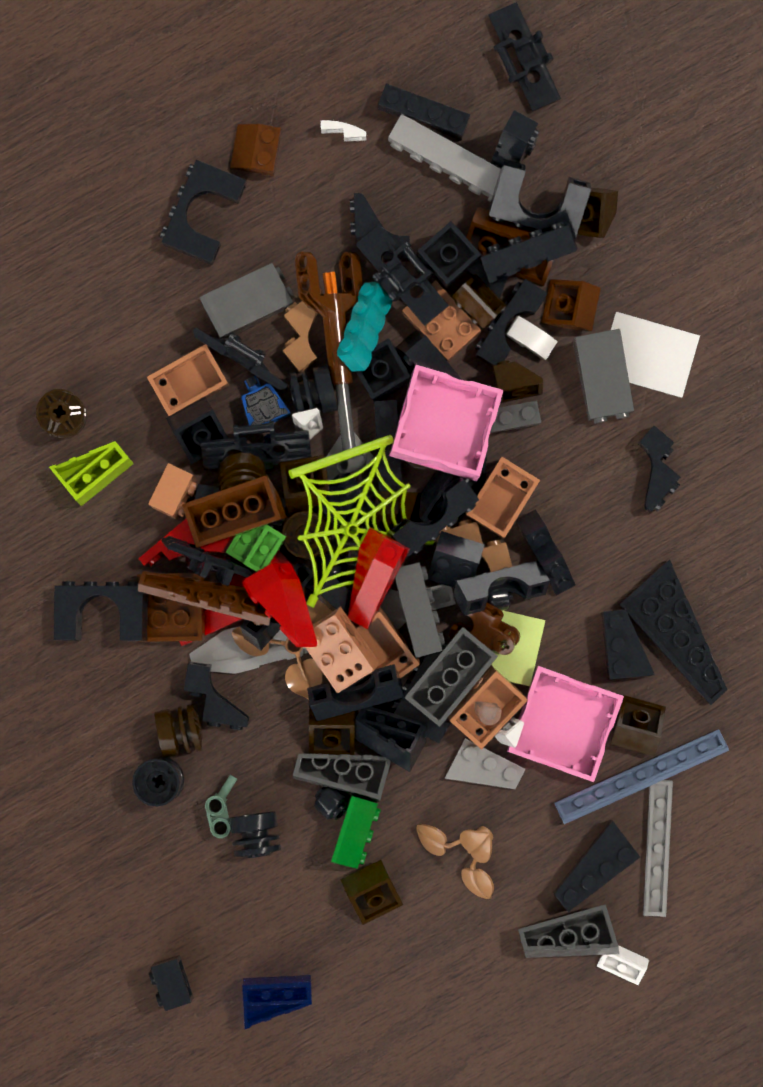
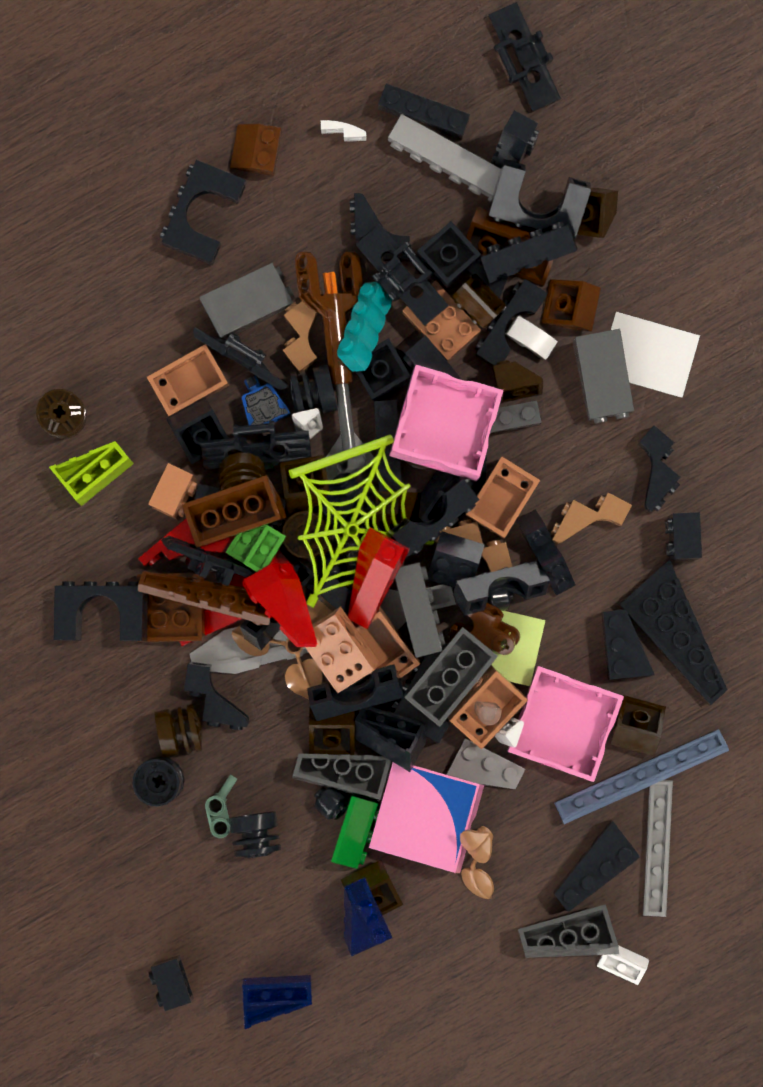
none -> clear blue wedge [344,878,393,956]
none -> bright pink tile [369,762,484,873]
none -> medium nougat arch [550,493,632,544]
none -> black brick [665,512,702,561]

